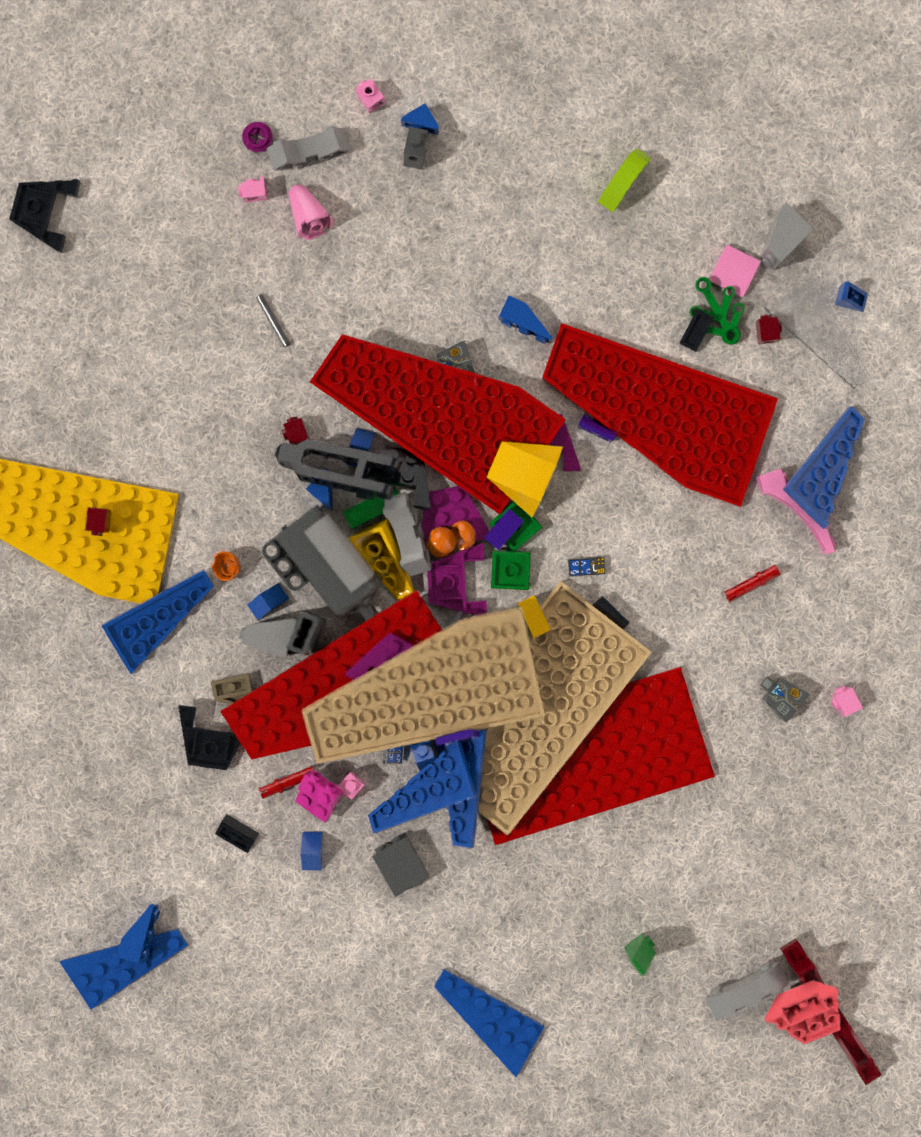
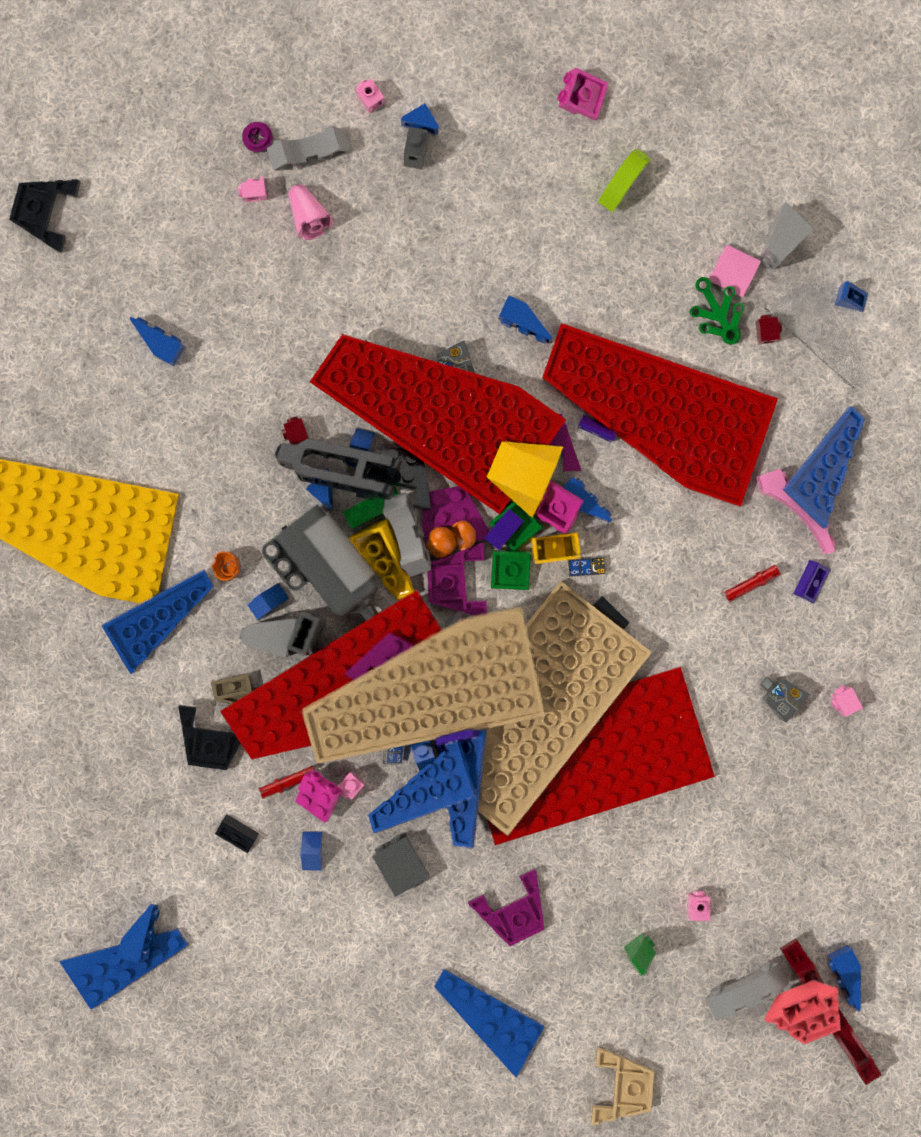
dark red brick [85,507,111,536] -> none
flat silver bar [256,294,290,348] -> none
yellow tile [517,595,551,638] -> none
black tile [679,309,715,352] -> none
none -> blue slope [130,317,185,367]
none -> magenta wing [468,868,544,946]
none -> yellow piece [531,533,581,564]
none -> dark pink plate [534,481,584,534]
none -> dark pink plate [557,68,609,120]
none -> blue slope [563,477,612,523]
none -> tan wing [591,1047,654,1125]
none -> bright pink brick [688,891,710,921]
none -> dark purple slope [793,560,830,604]
none -> blue slope [827,945,861,1011]

